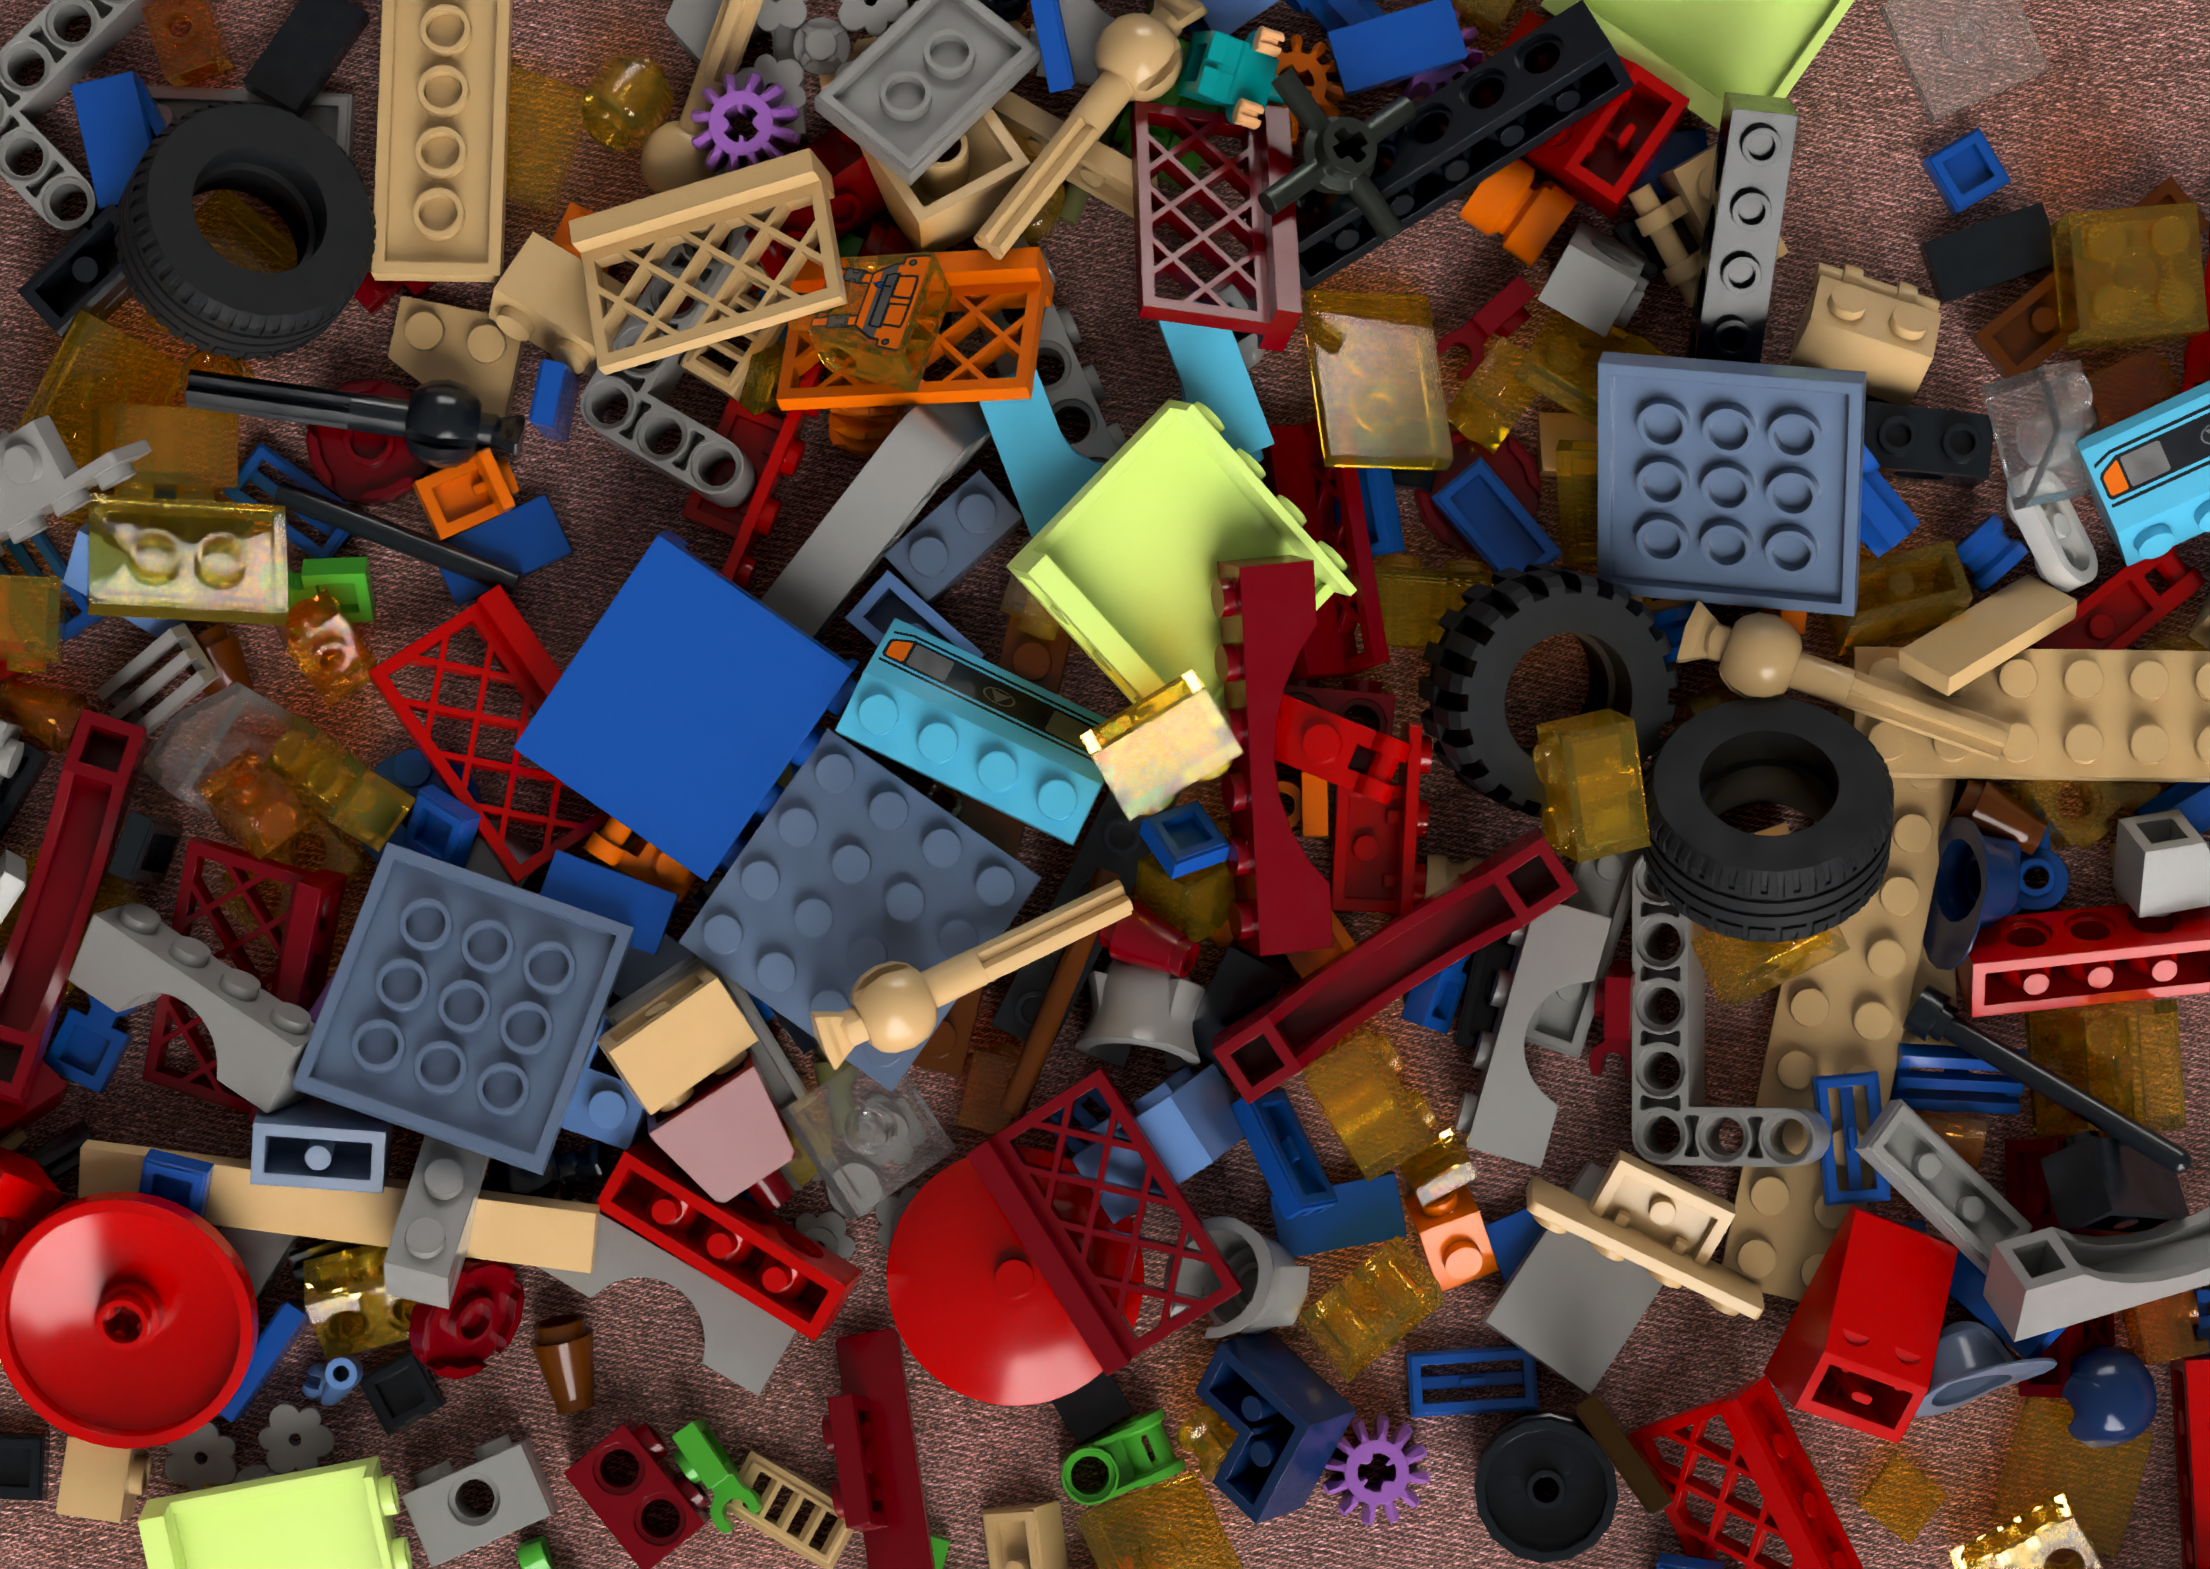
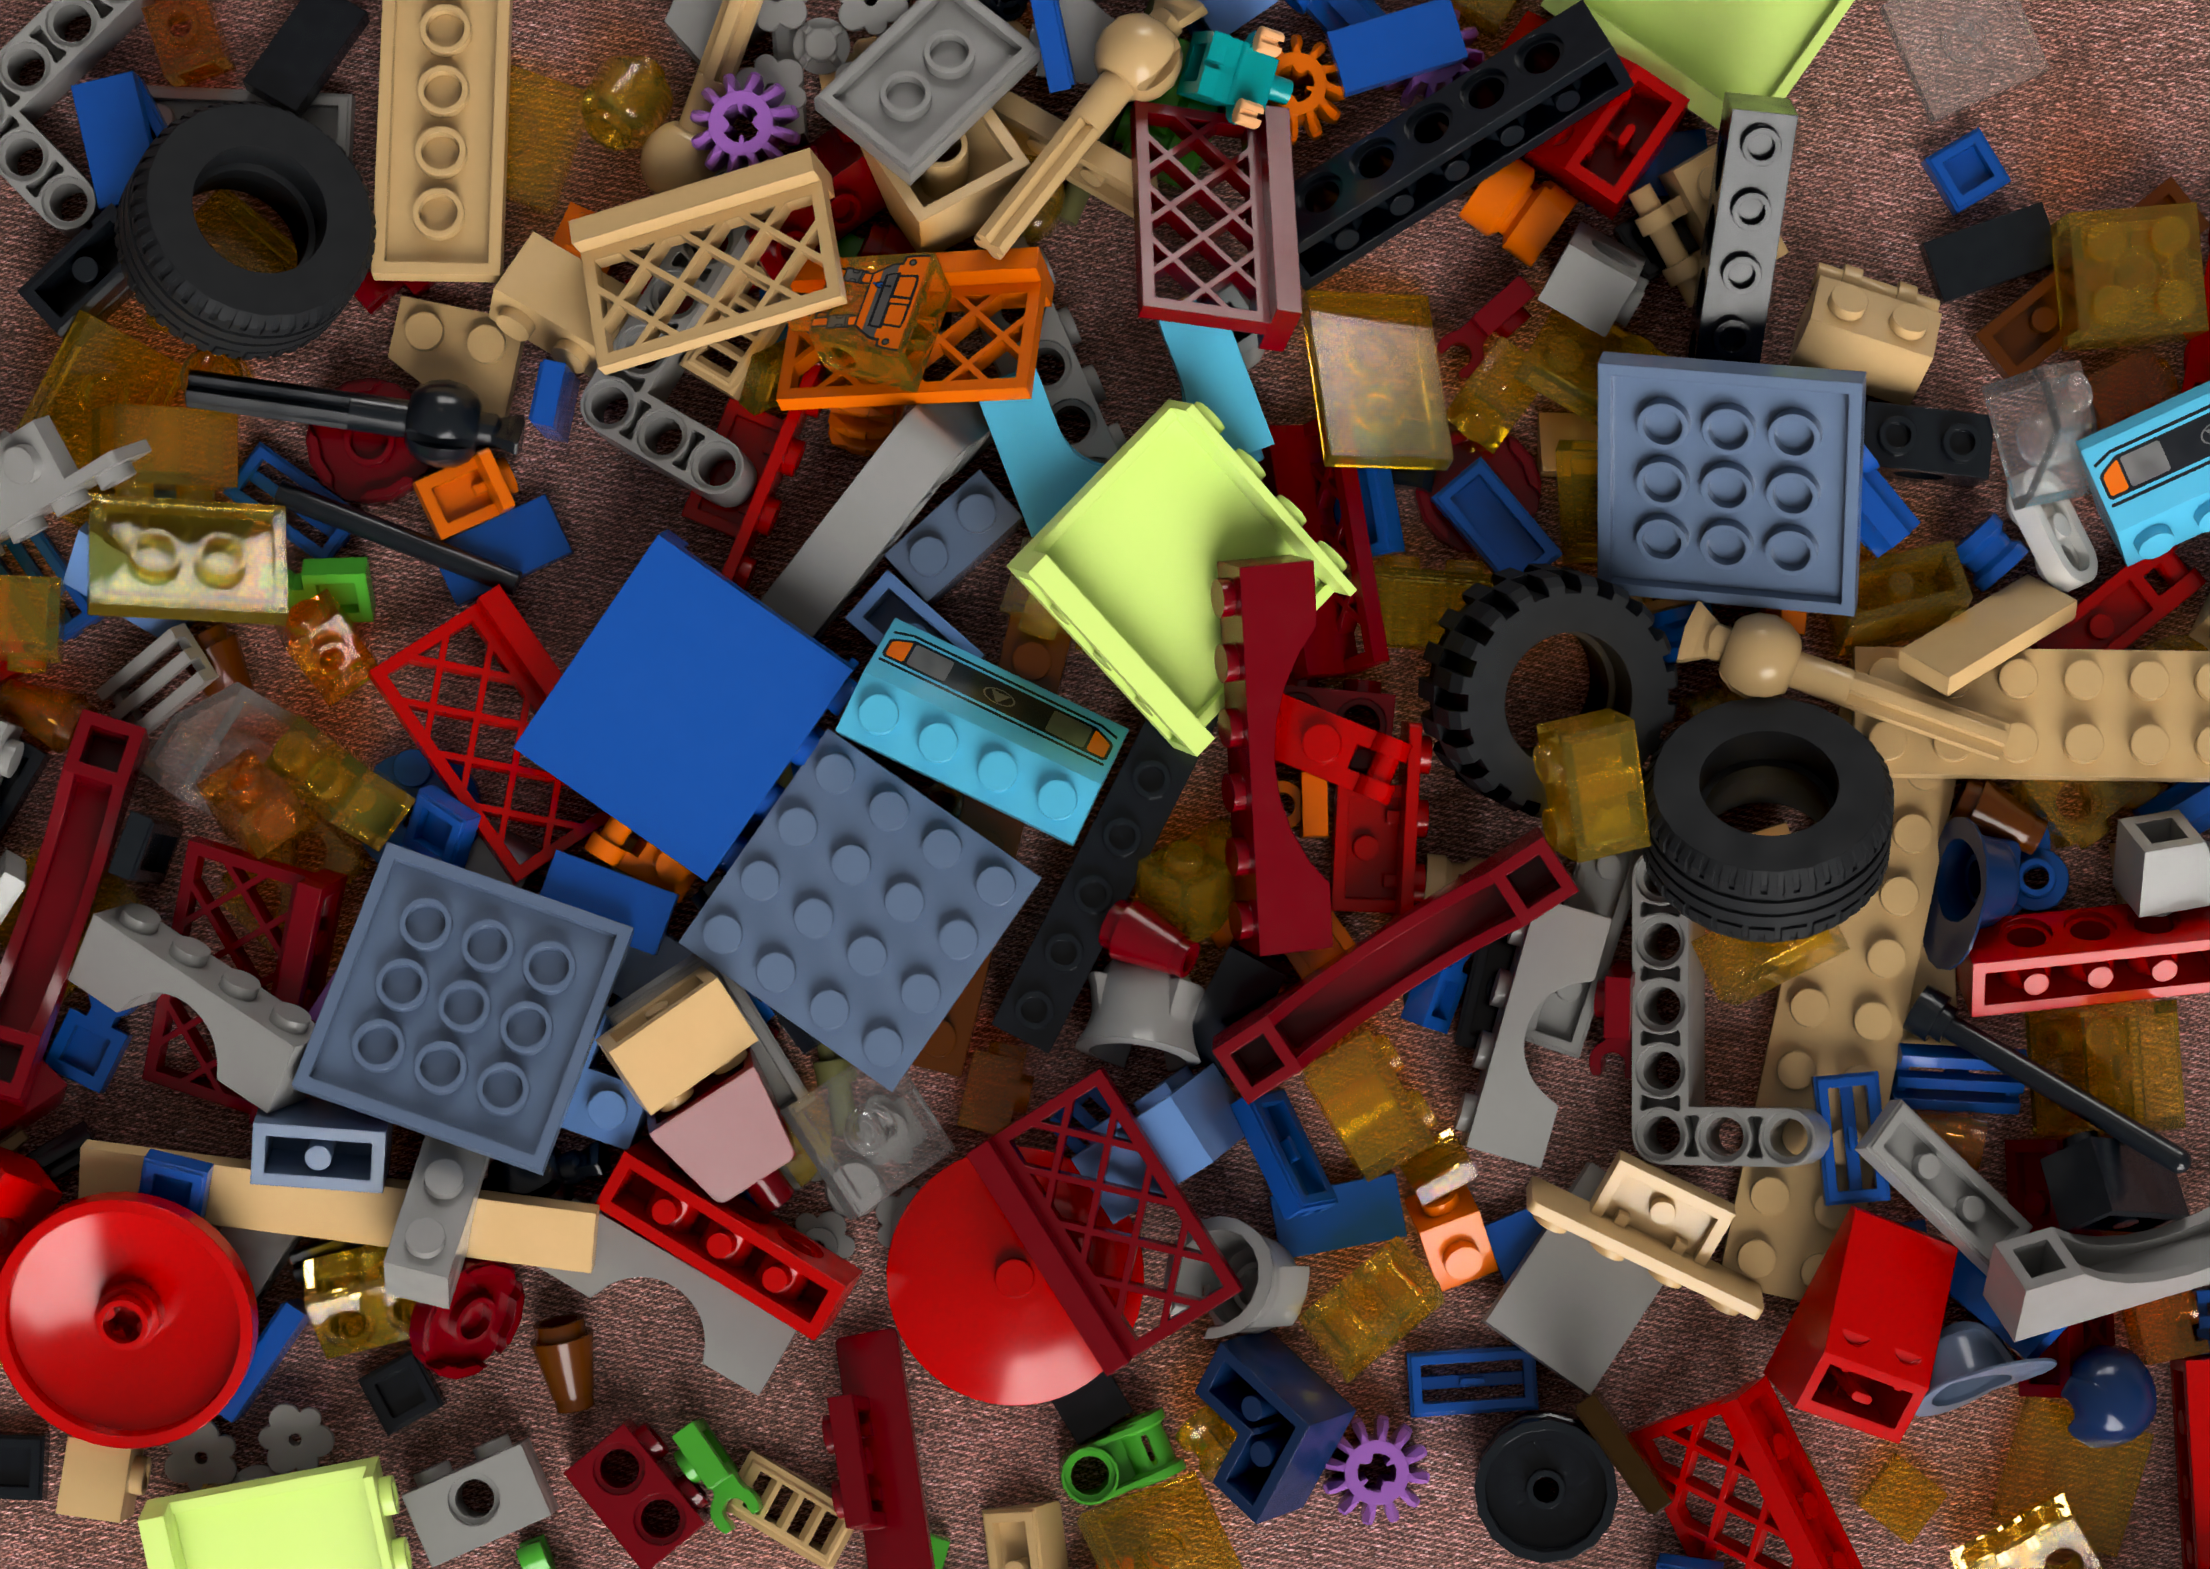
medium blue arm [302,1355,364,1406] -> none
tan piece [810,879,1134,1070] -> none
reddish brown bar [999,866,1121,1117] -> none
clear yellow brick [1079,669,1244,821] -> none
blue tile [1139,800,1230,880] -> none
pearl dark grey bar [1258,68,1416,242] -> none

